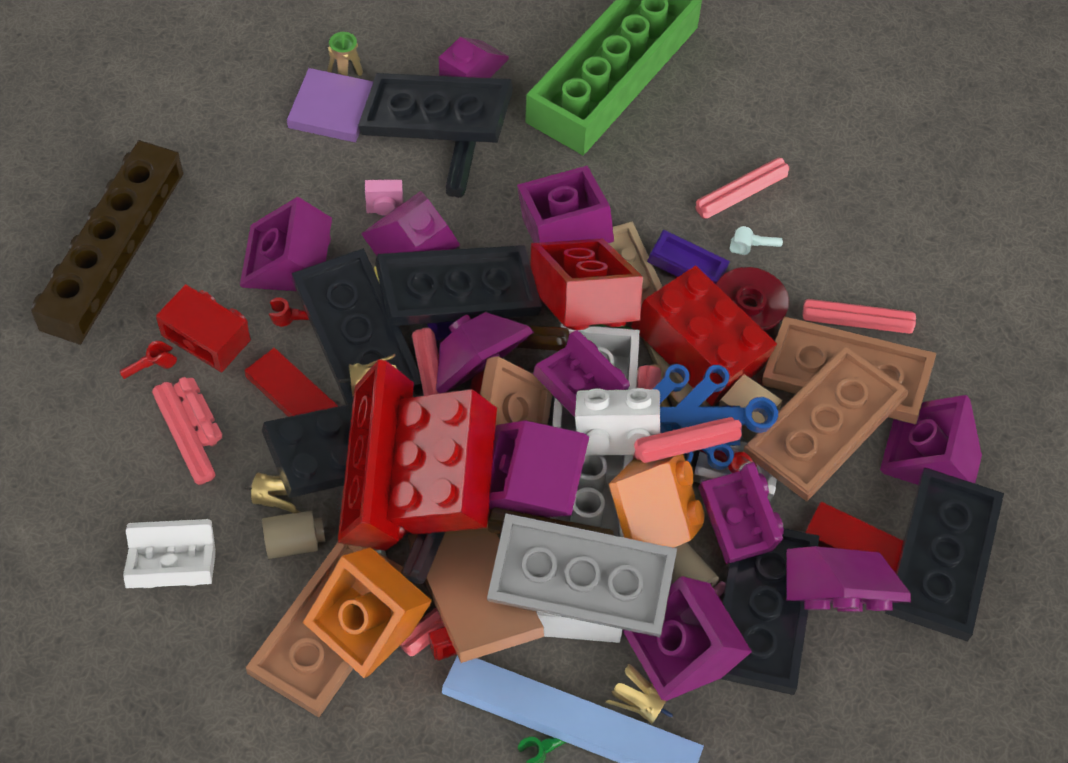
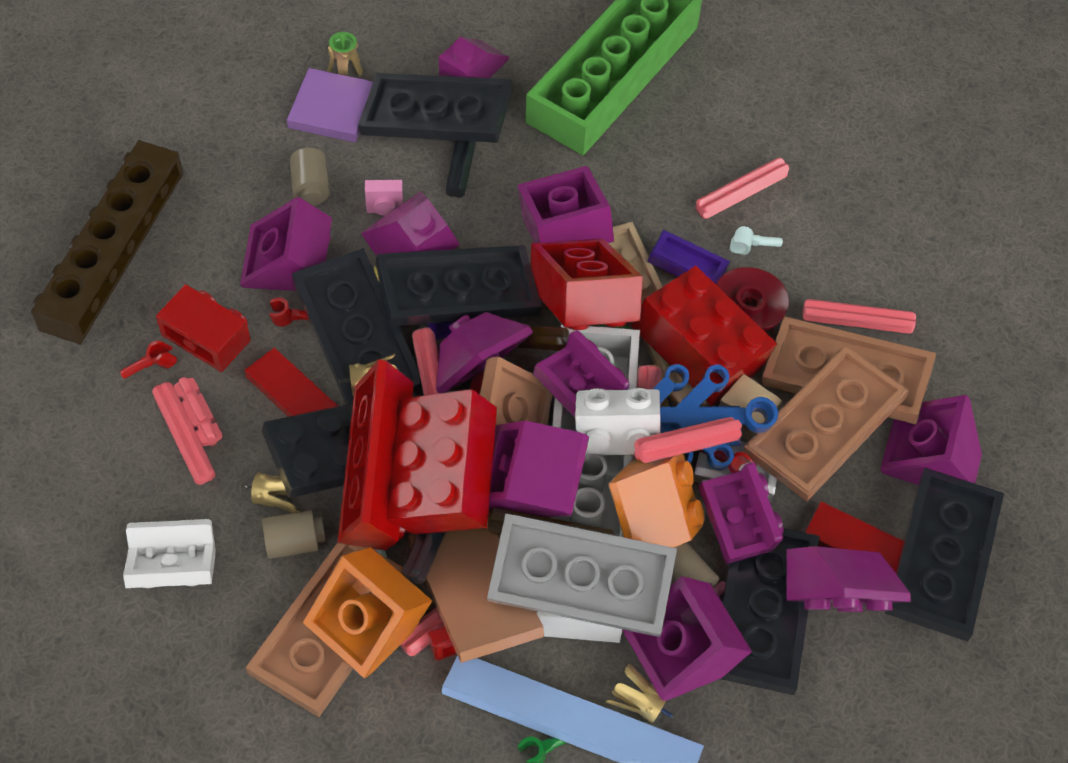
none -> dark tan brick [290,148,330,206]

